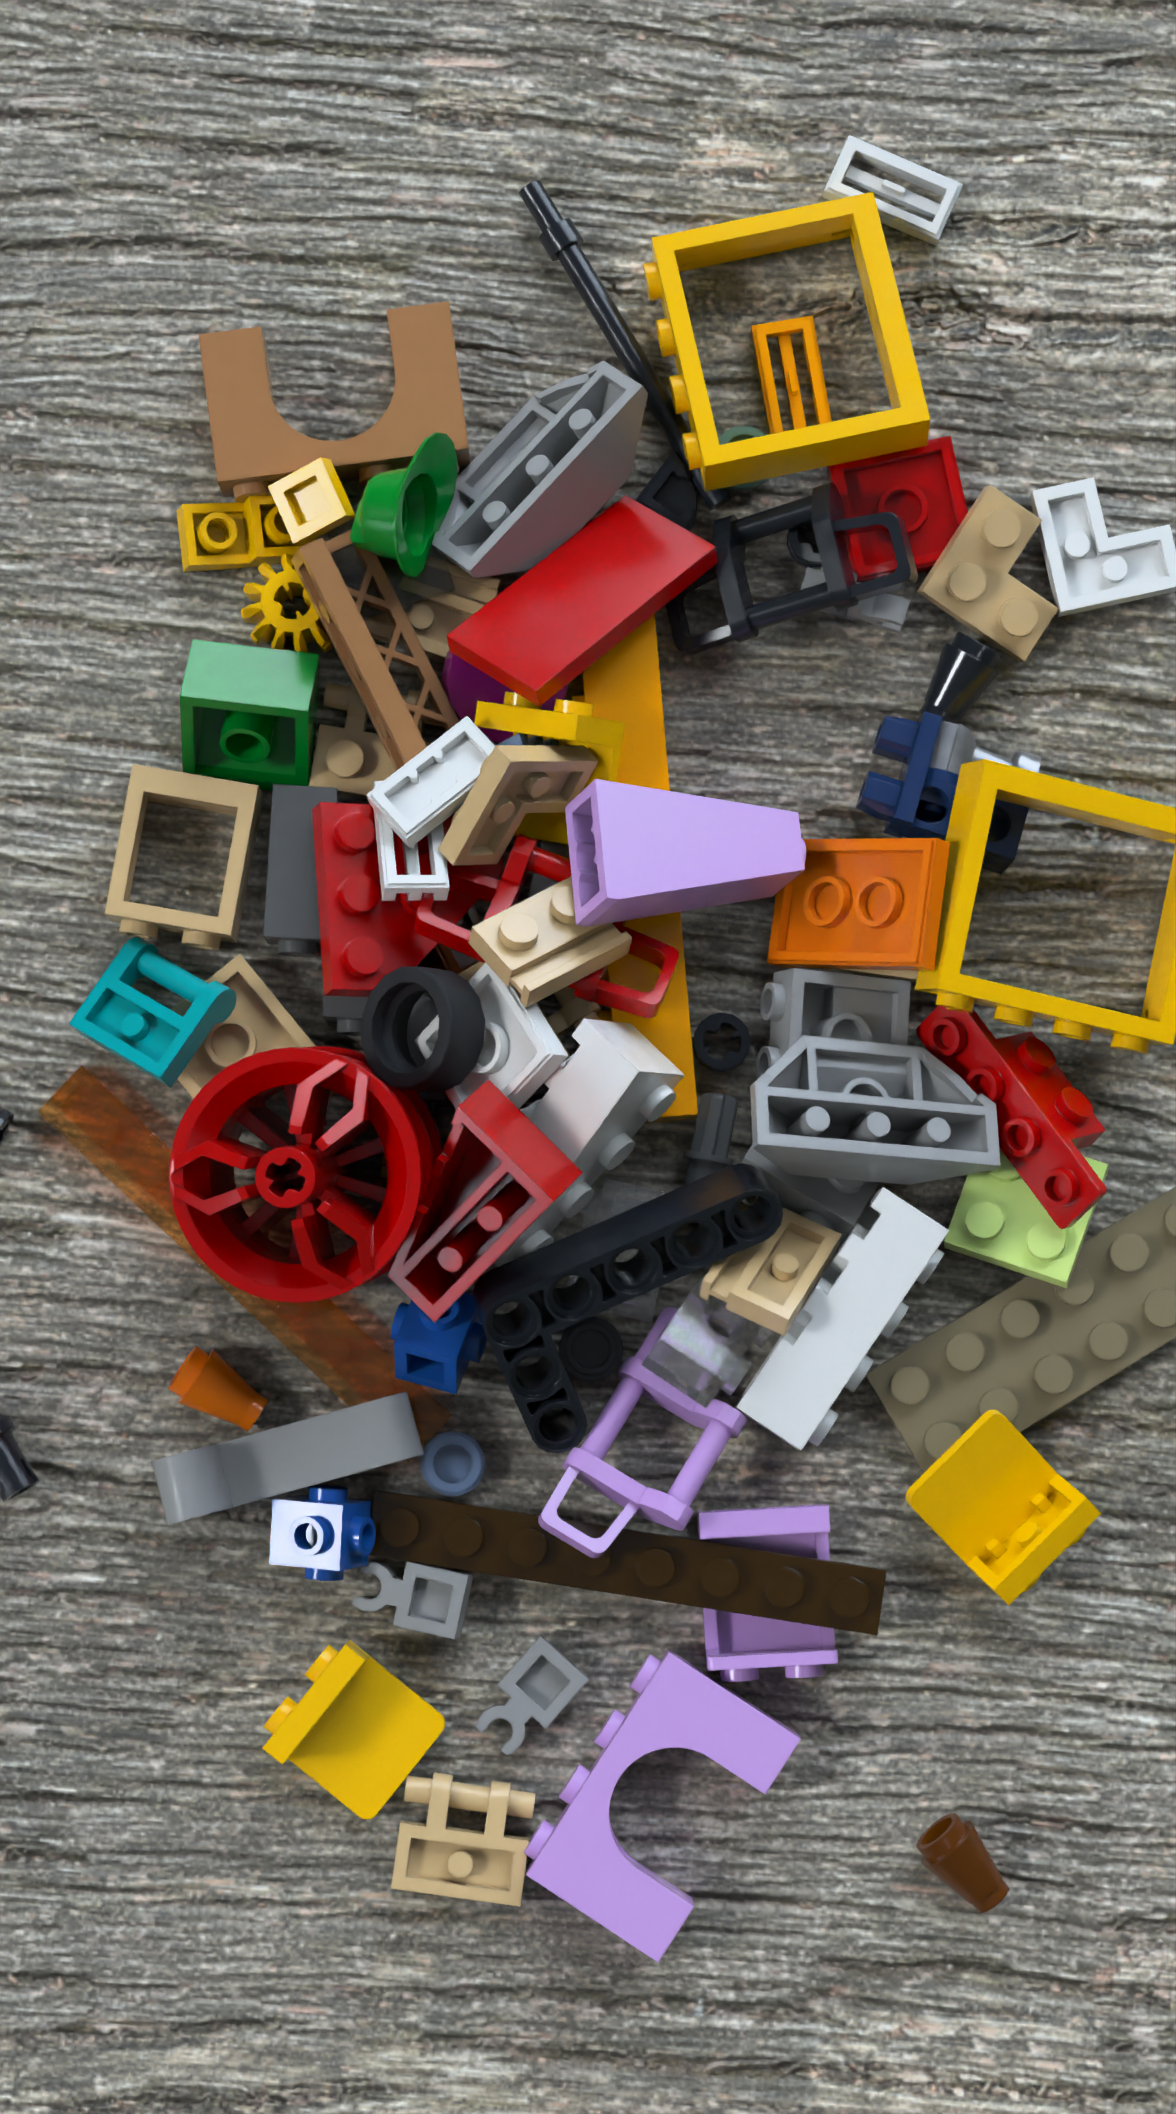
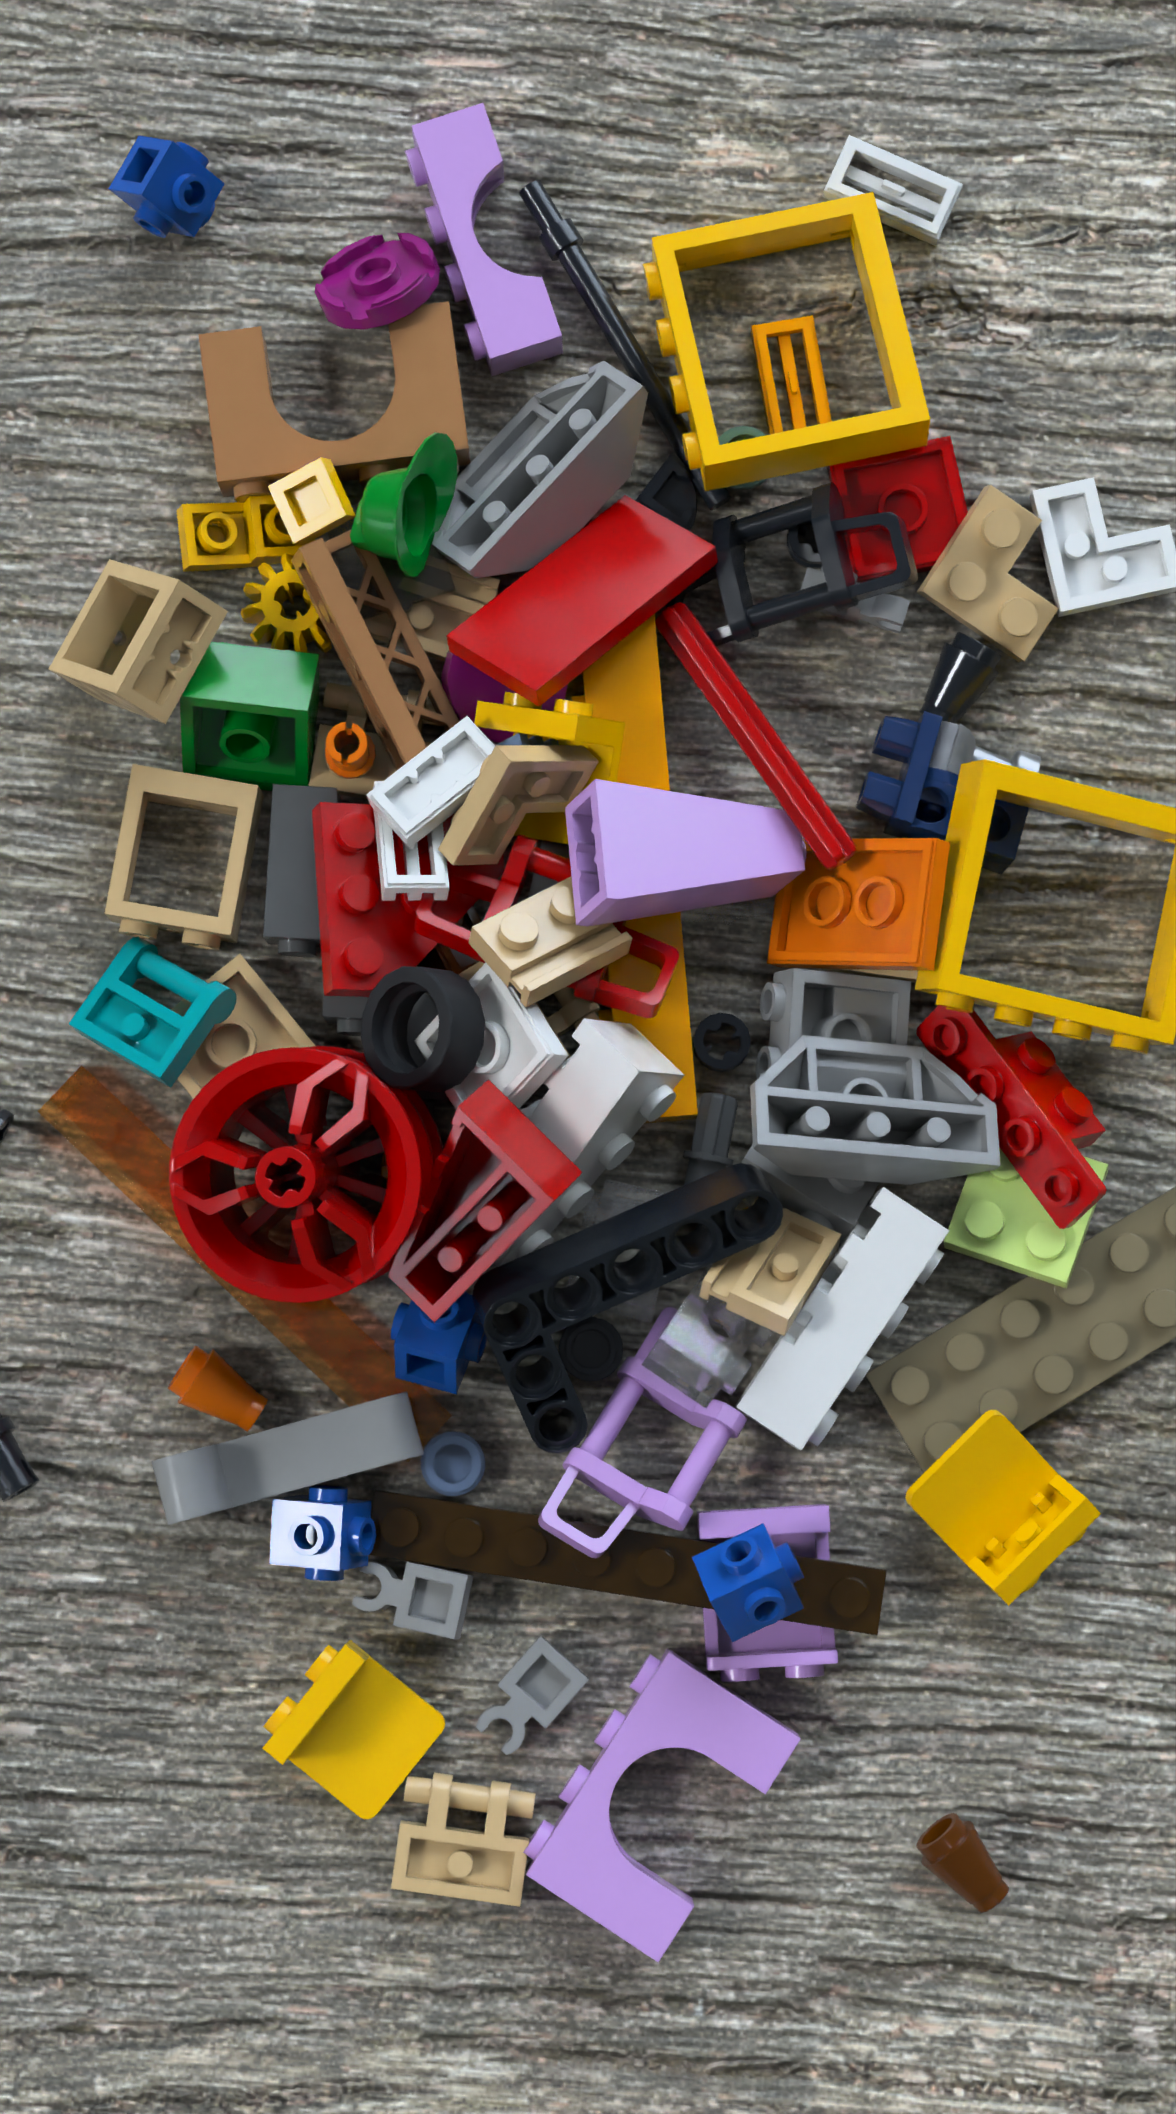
none -> tan window [48,559,228,724]
none -> blue brick [108,135,225,238]
none -> magenta tile [315,233,440,330]
none -> orange pin [325,722,376,779]
none -> lavender arch [405,103,563,376]
none -> red axle [655,602,856,870]
none -> blue brick [692,1523,804,1643]

